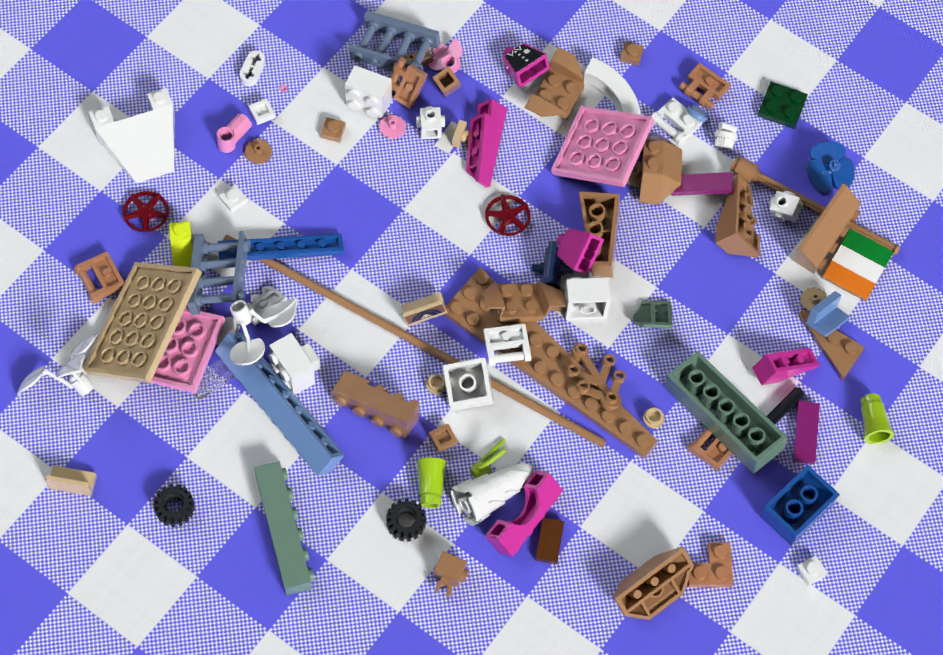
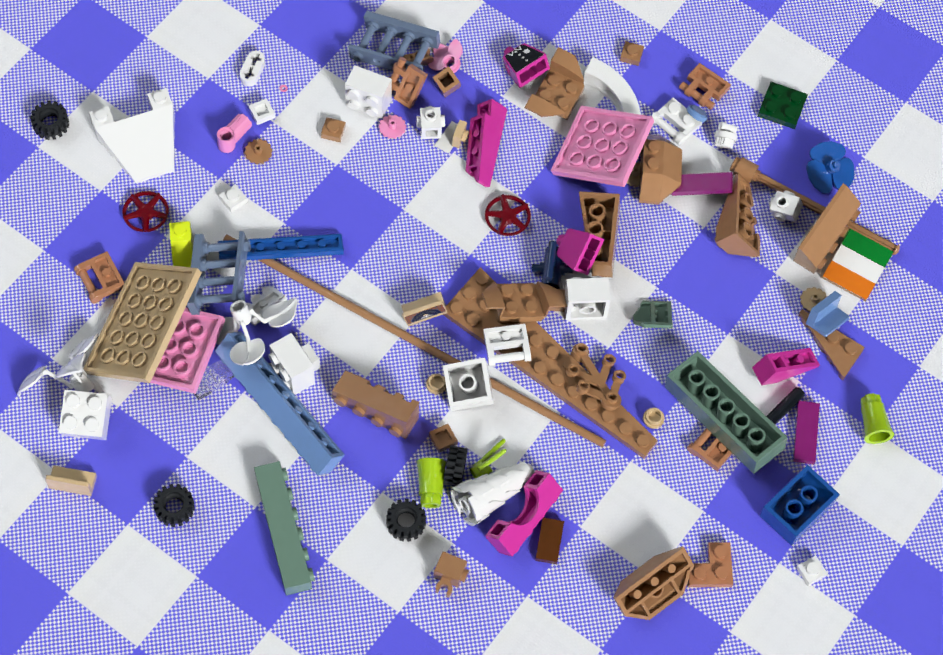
none -> black tyre [30,101,69,140]
none -> white brick [59,390,112,440]
none -> black tyre [444,445,468,486]

